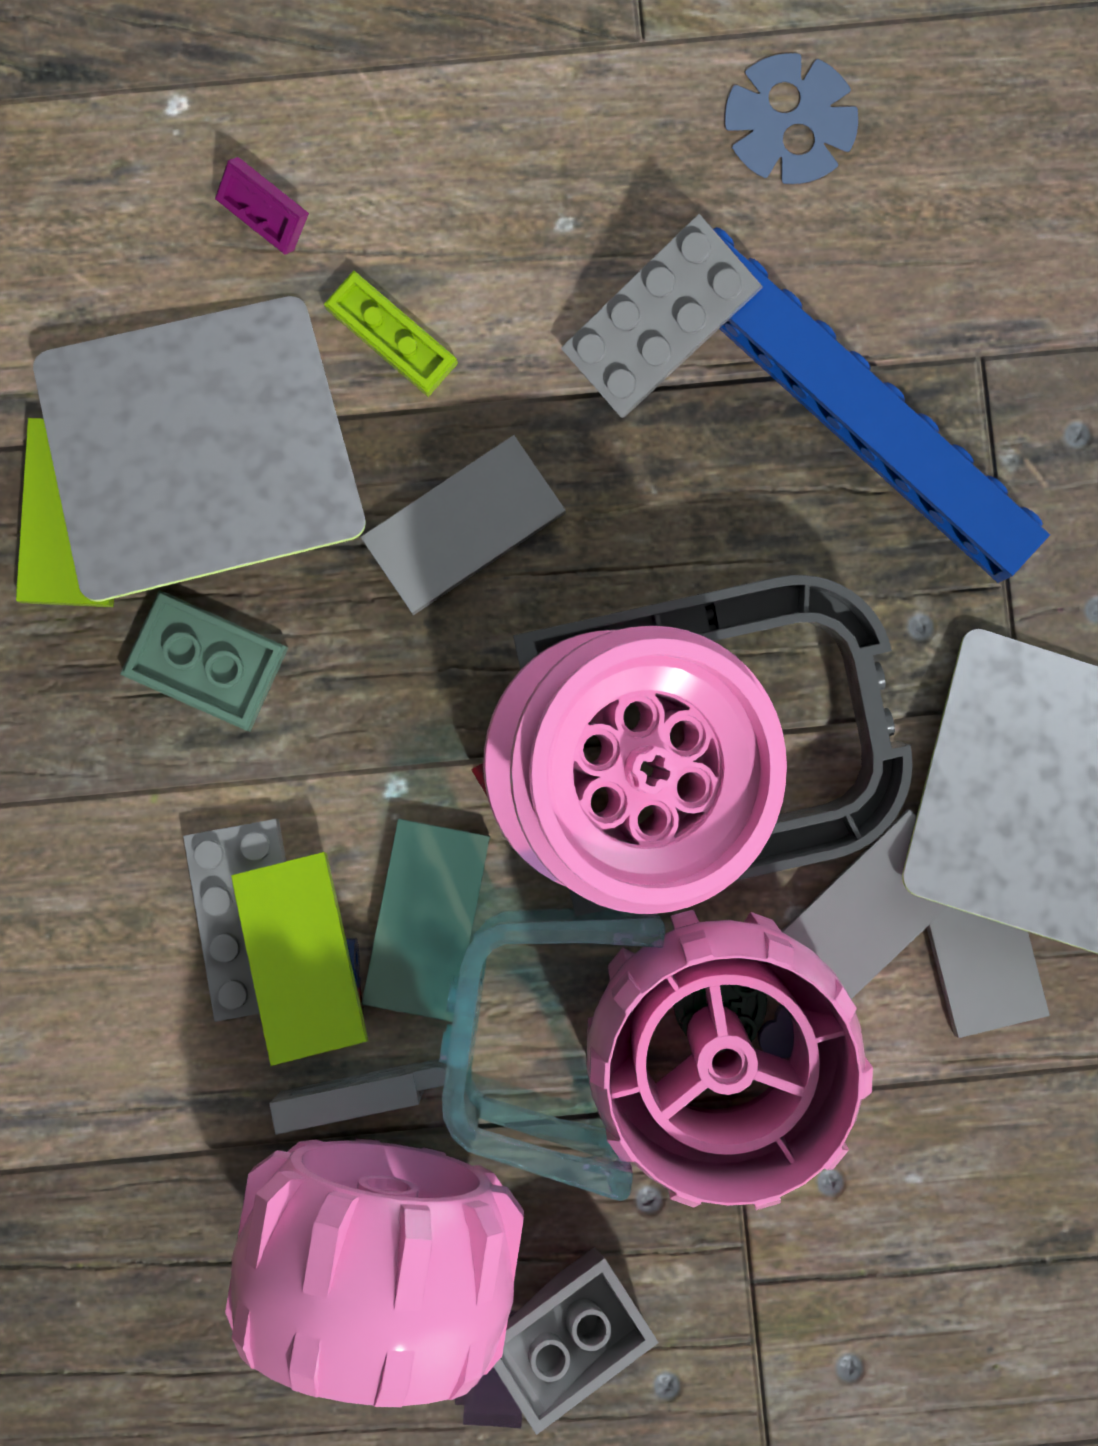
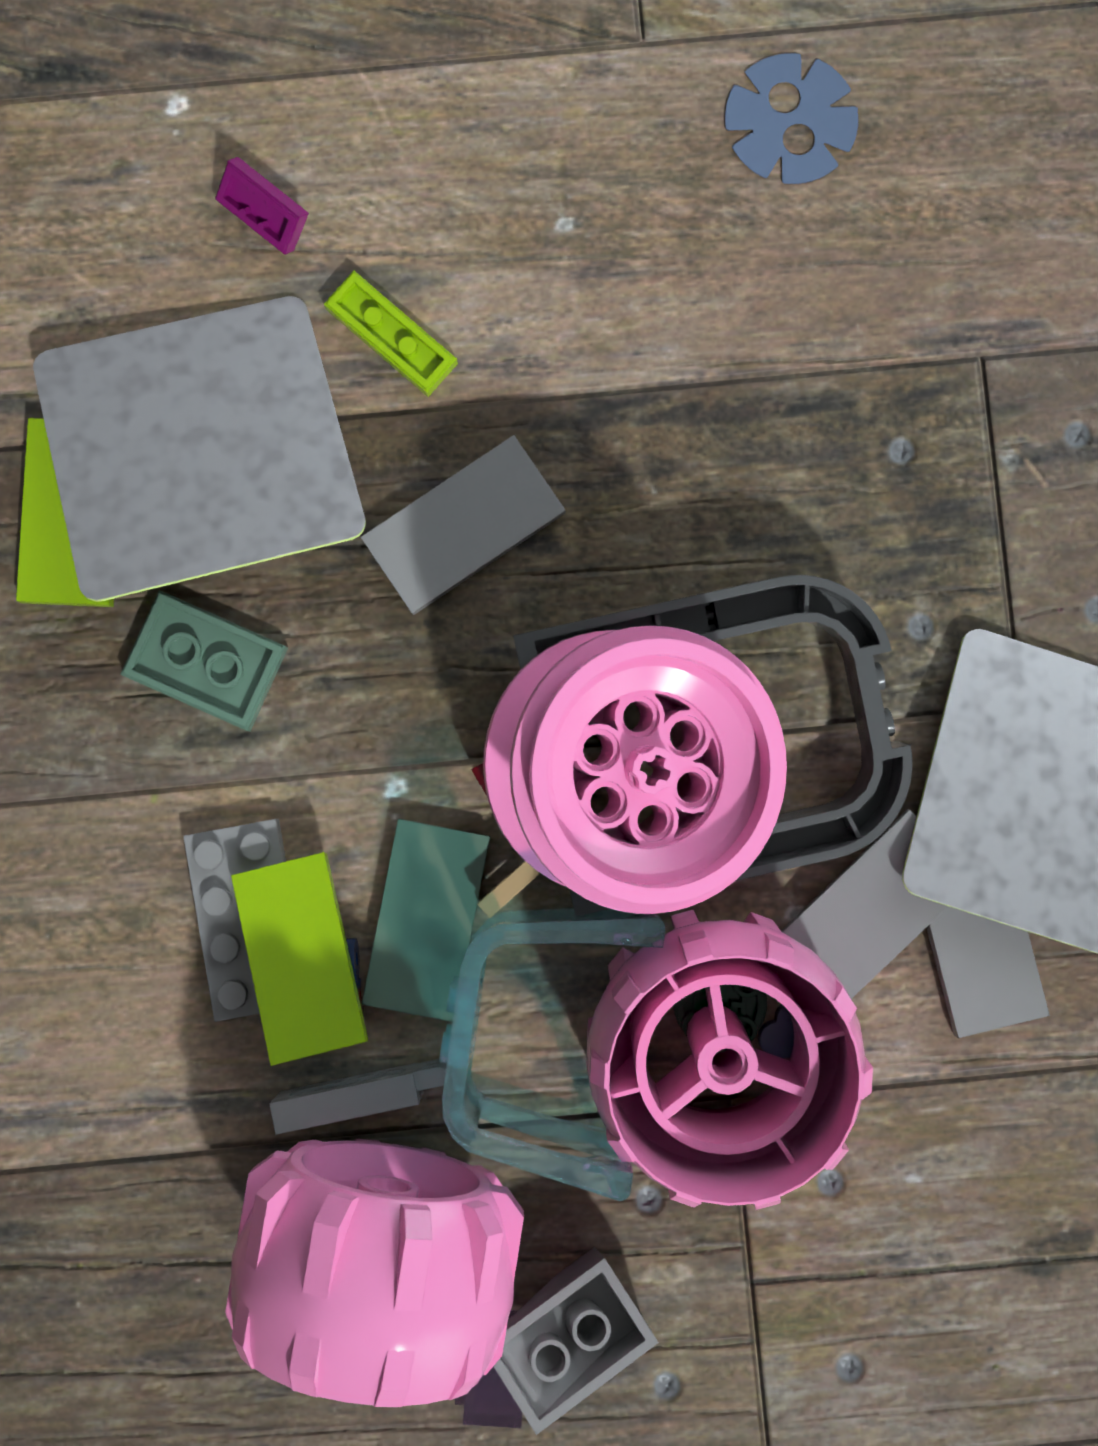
light grey plate [561,214,763,418] -> none
blue brick [711,227,1050,583] -> none
none -> tan tile [477,861,540,918]

